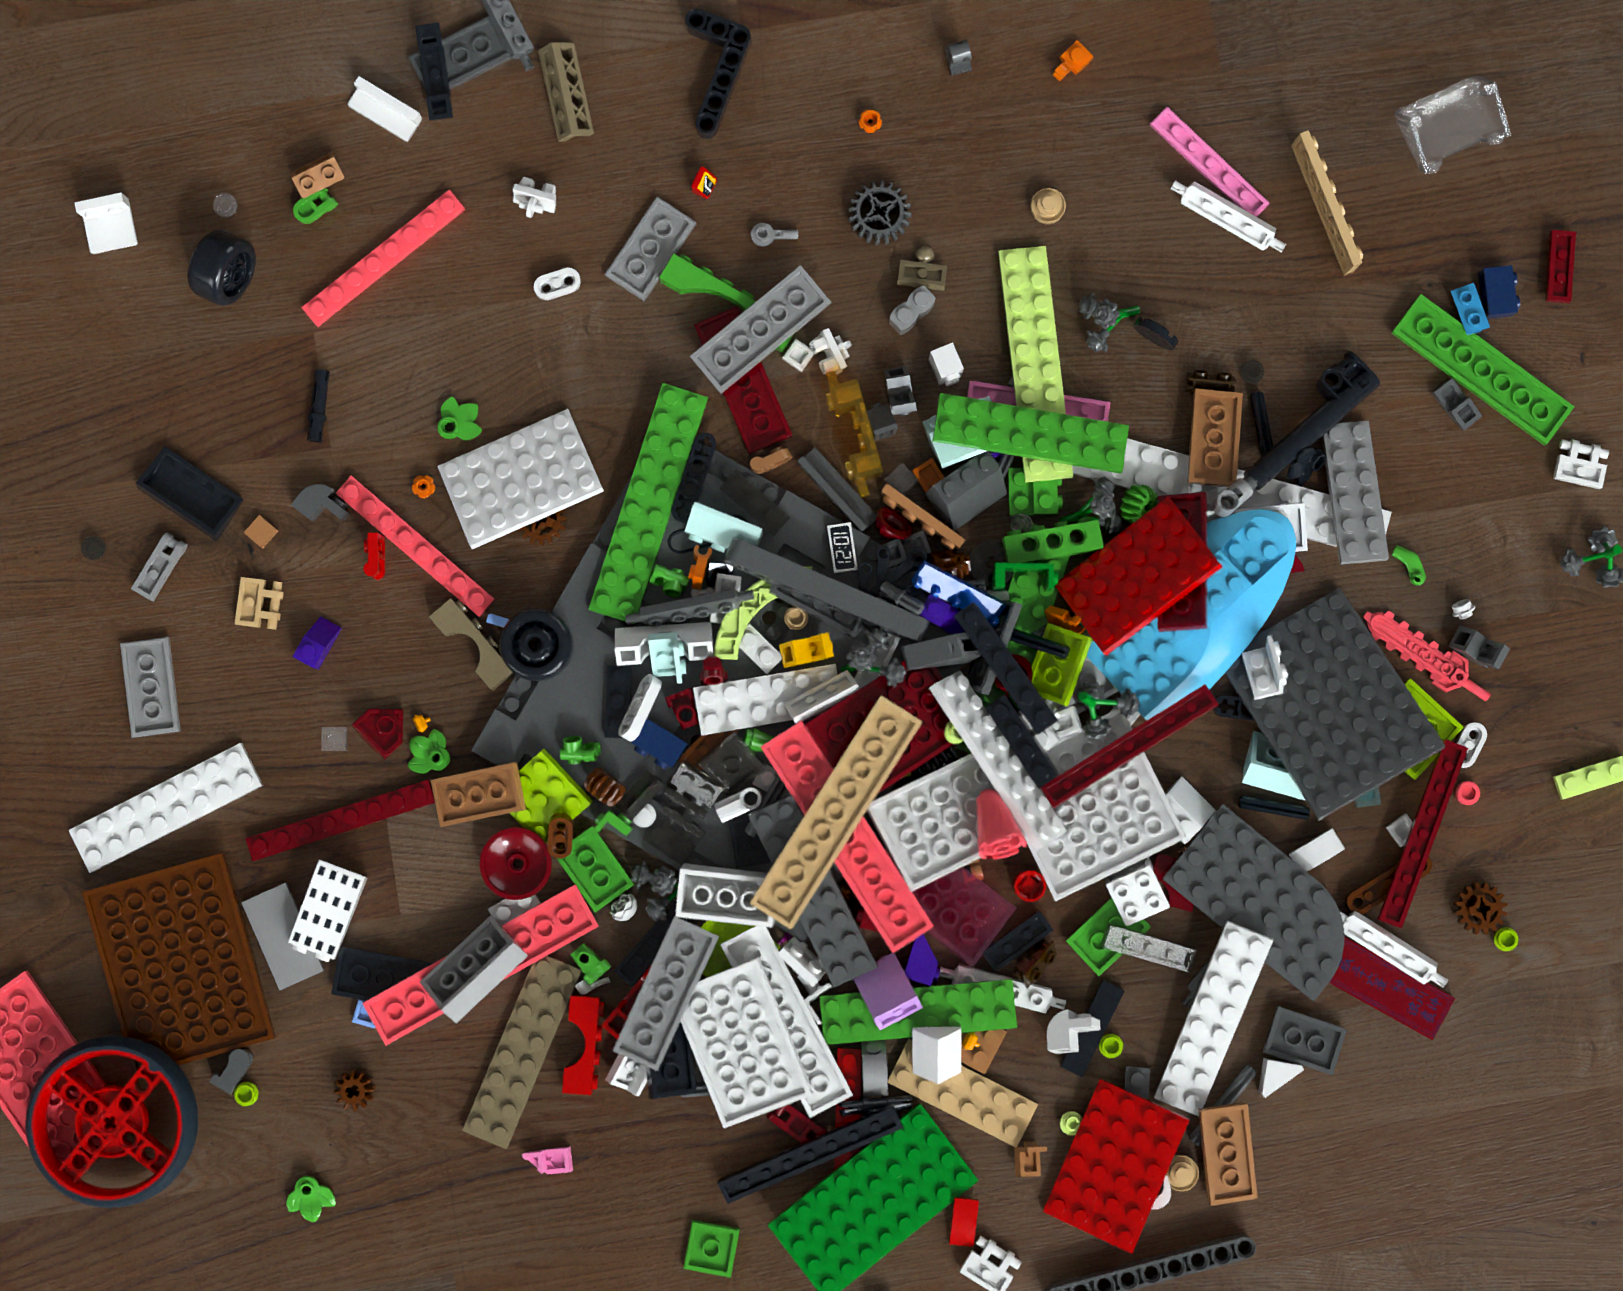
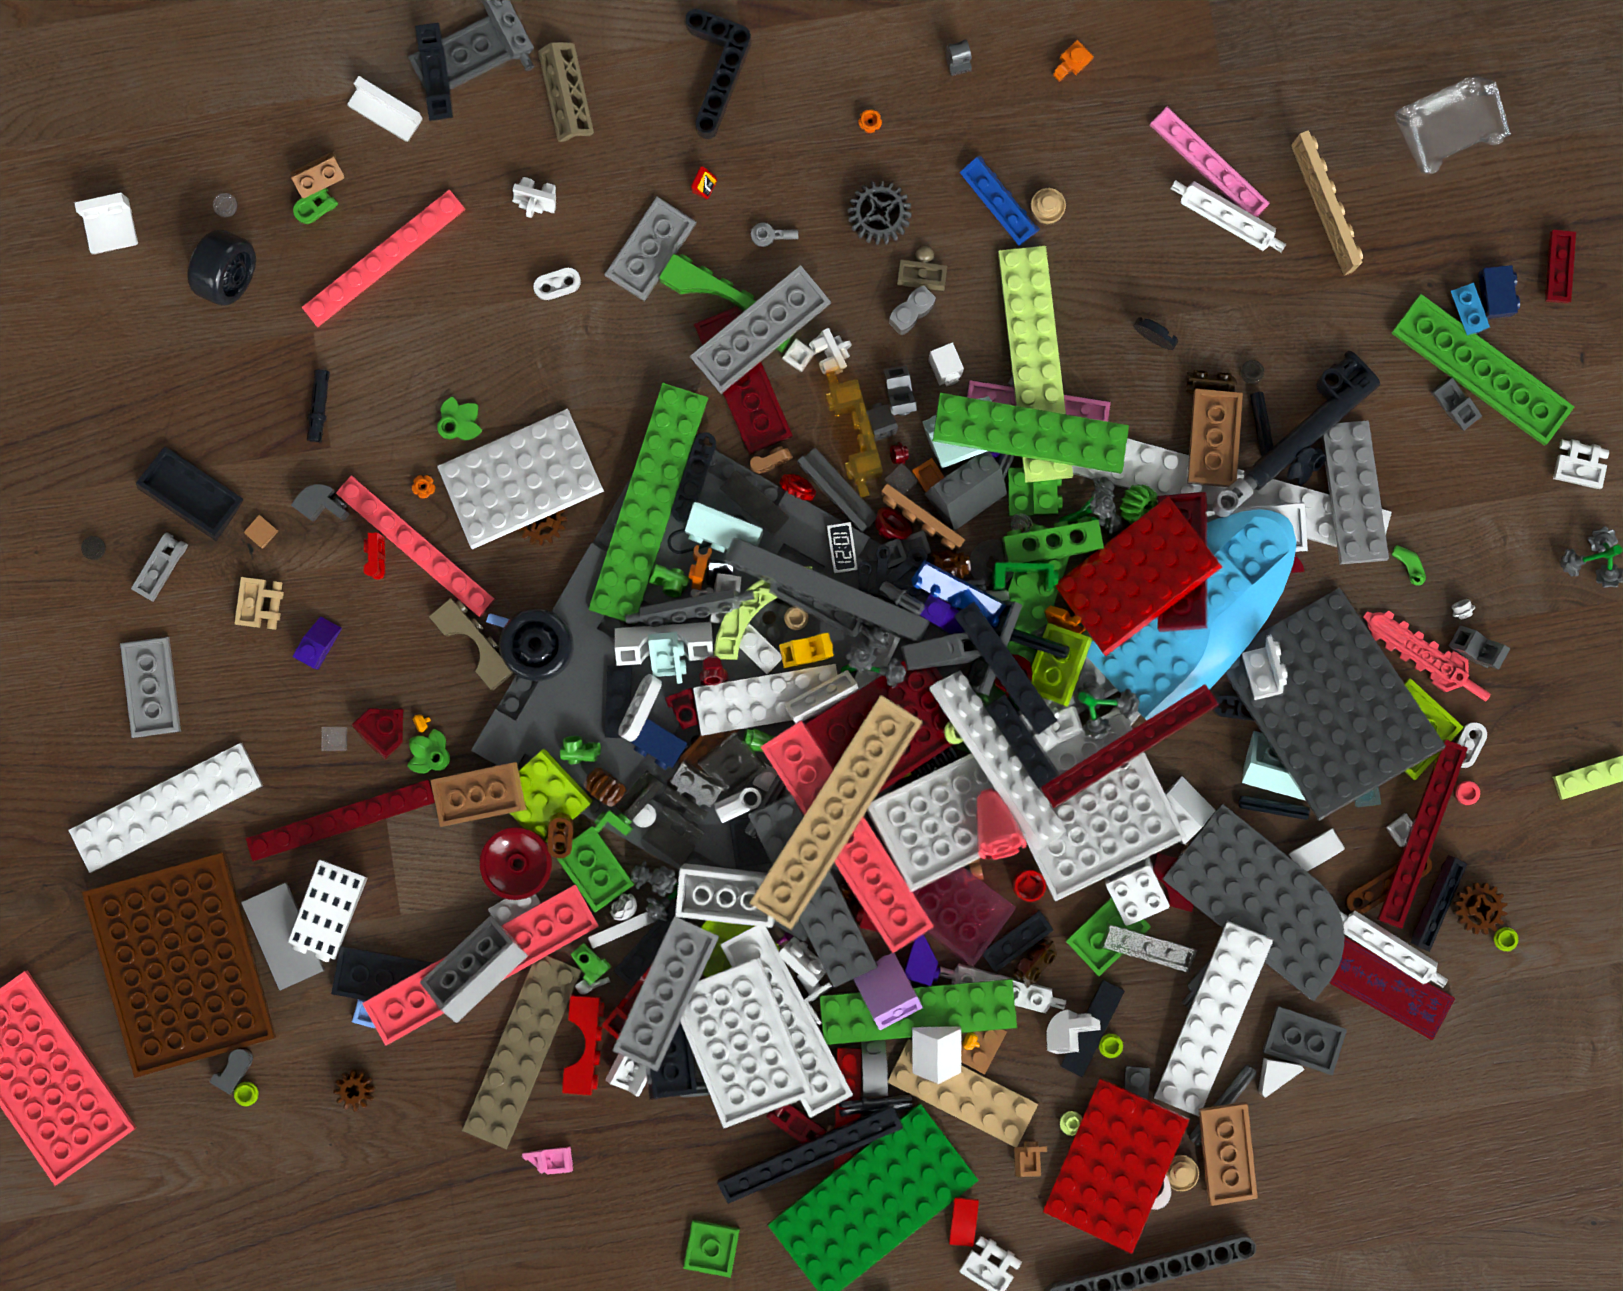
red wheel [25,1036,198,1208] -> none
bright green plate [286,1176,336,1222] -> none
dark grey plant [1079,292,1140,352] -> none
none -> white beam [588,912,655,948]
none -> red gear [780,474,816,500]
none -> dark red plate [890,442,909,465]
none -> blue hinge [960,156,1040,245]
none -> black plate [1410,855,1467,952]

